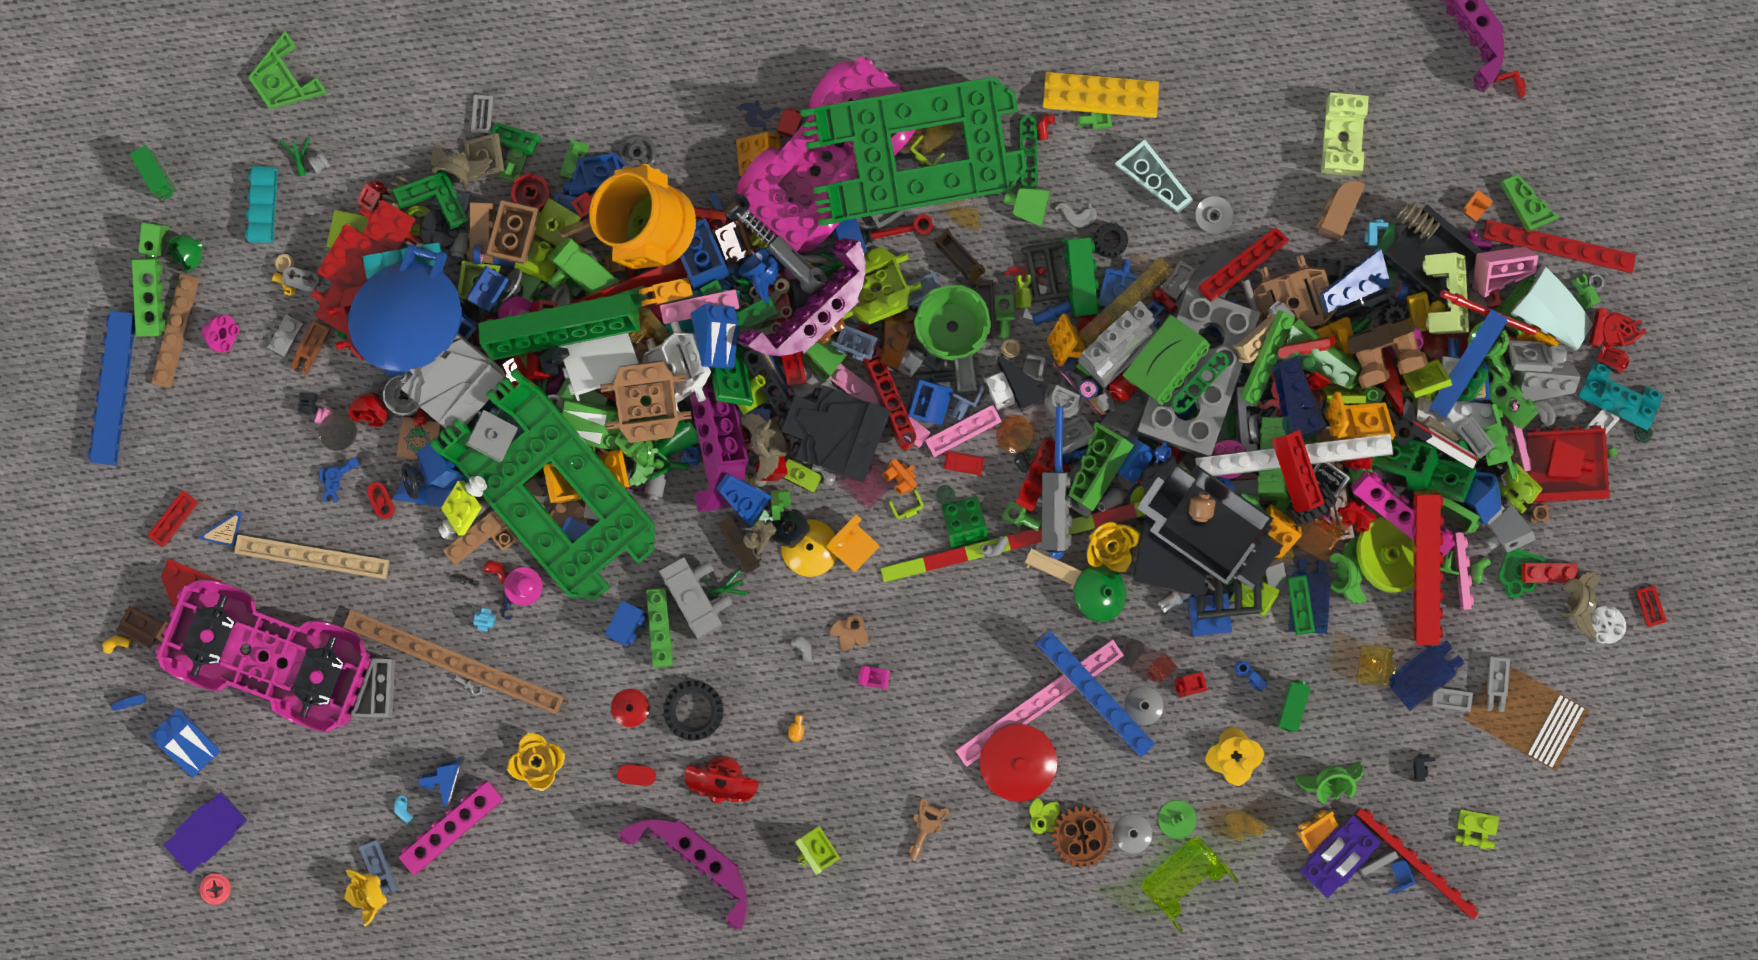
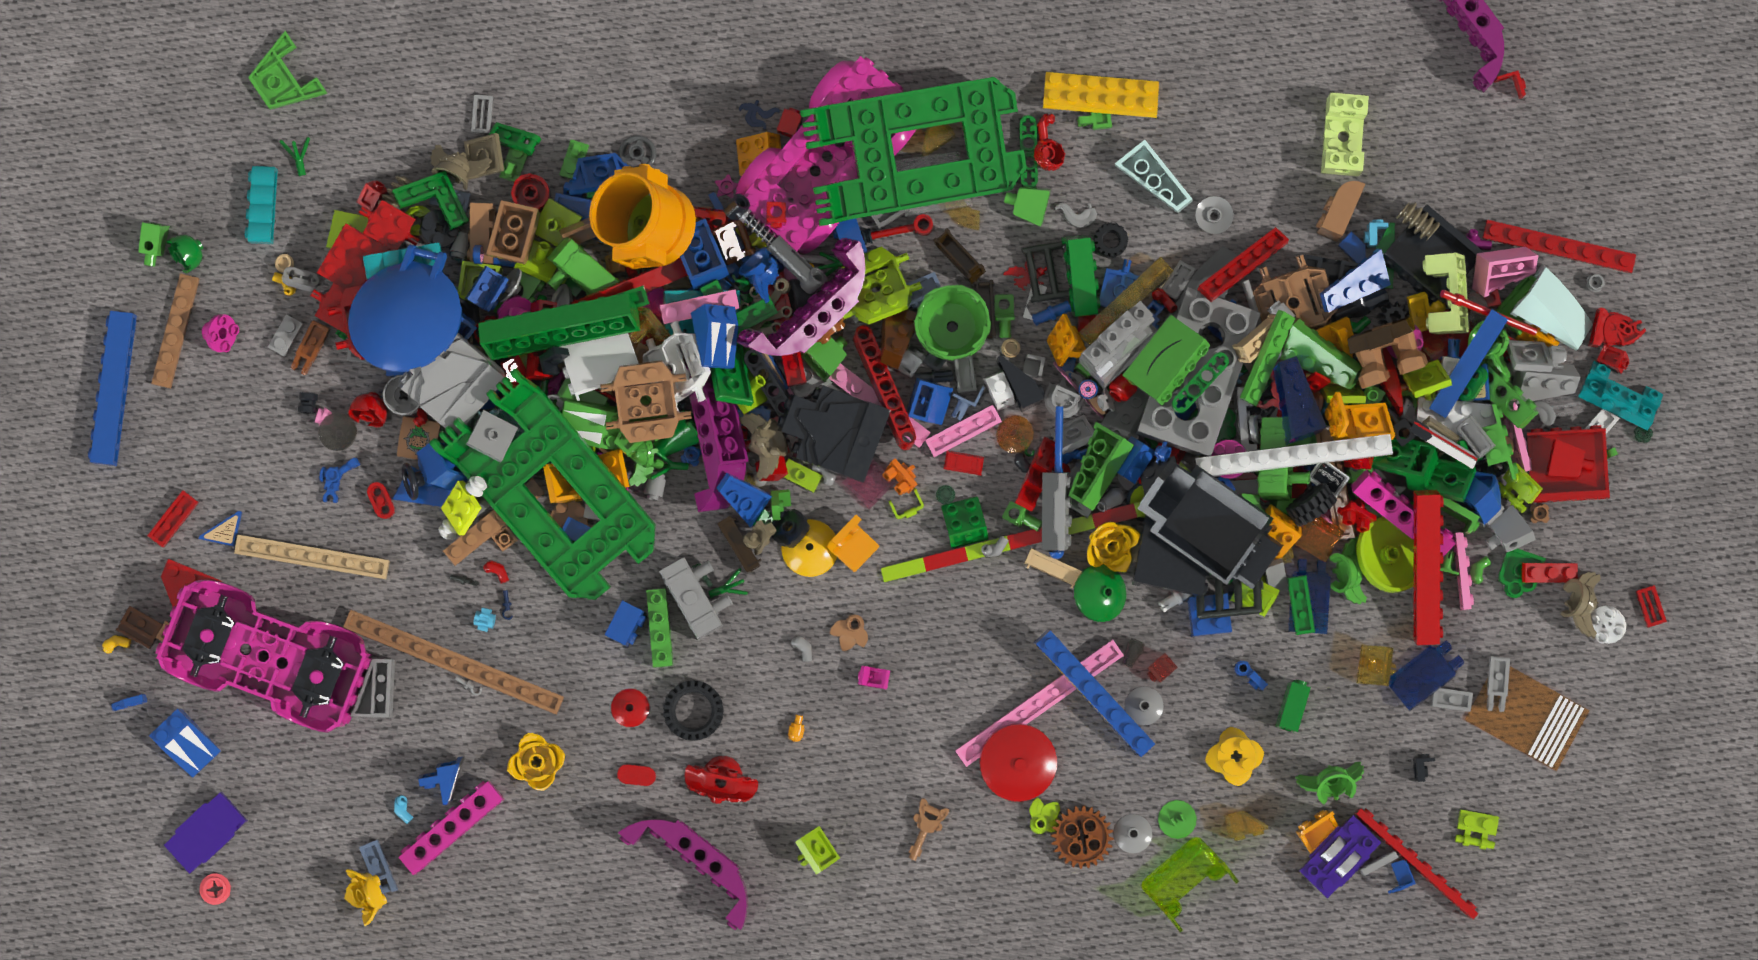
green brick [129,145,176,200] -> none
bright green brick [132,258,166,337] -> none
light grey wheel [308,150,331,174] -> none
dark pink plate [504,567,543,606] -> none
red plate [571,192,595,218] -> none
light orange hinge [638,277,693,306] -> none
sand blue bracket [831,325,879,361] -> none
lime piece [909,135,945,166] -> none
lime plate [1015,275,1032,309] -> none
red bracket [1174,672,1207,698] -> none
medium nougat head [1189,492,1216,522] -> none
red panel [1271,430,1325,512] -> none
red plate [1278,335,1335,359] -> none
blue tile [1394,282,1410,302] -> none
orange panel [1461,190,1493,221] -> none
bright green wing [1500,174,1560,233] -> none
bright green plate [1572,274,1601,310] -> none
none -> dark pink plate [715,174,738,198]
none -> red bracket [766,202,787,228]
none -> red hair [1034,139,1065,171]
none -> blue tile [1338,232,1366,263]

